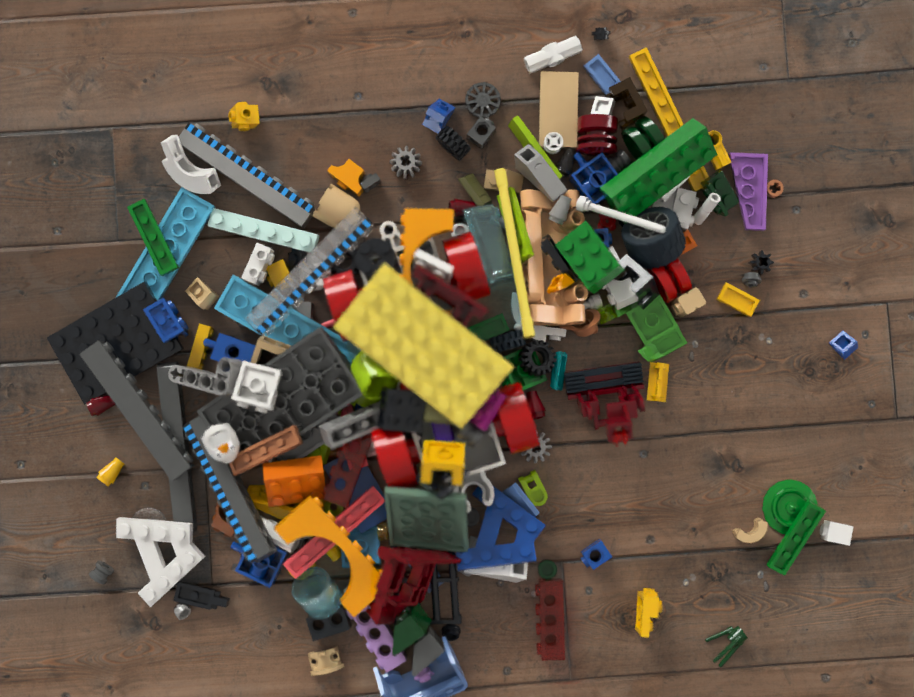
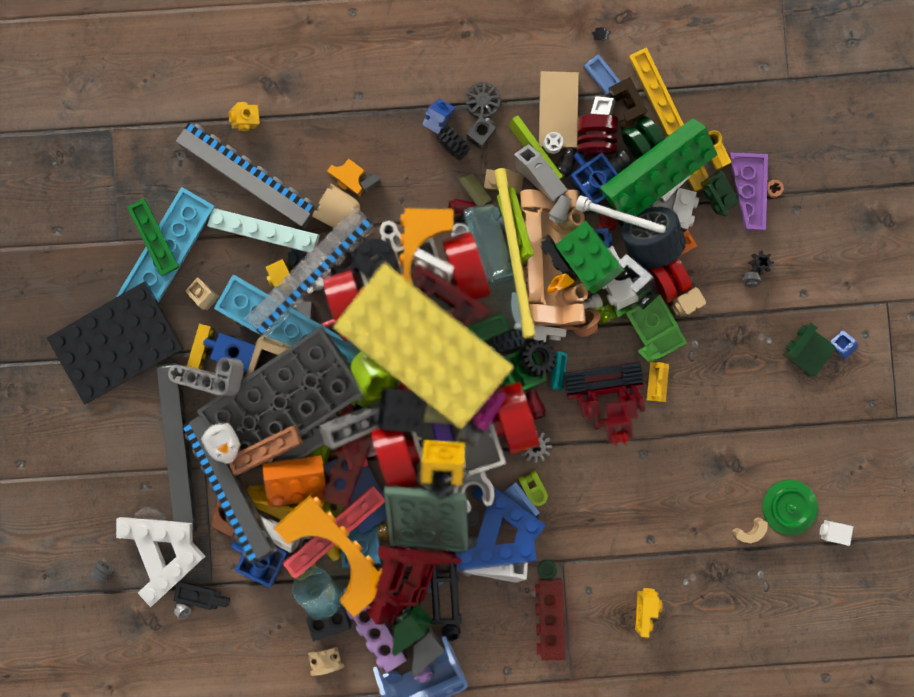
dark grey brick [79,340,195,481] -> none
dark red cone [86,395,116,416] -> none
yellow cone [96,457,125,487] -> none
blue bracket [143,297,189,343] -> none
white arch [161,135,221,194] -> none
white plate [231,361,282,413] -> none
white plate [241,243,275,286] -> none
light grey gear [390,146,422,179] -> none
white piece [524,36,582,74] -> none
blue brick [580,539,612,570] -> none
white piece [694,193,721,225] -> none
dark green plant [705,626,748,667] -> none
yellow tile [716,282,760,317] -> none
green plate [766,500,826,576] -> none
none -> dark green bracket [783,323,835,376]

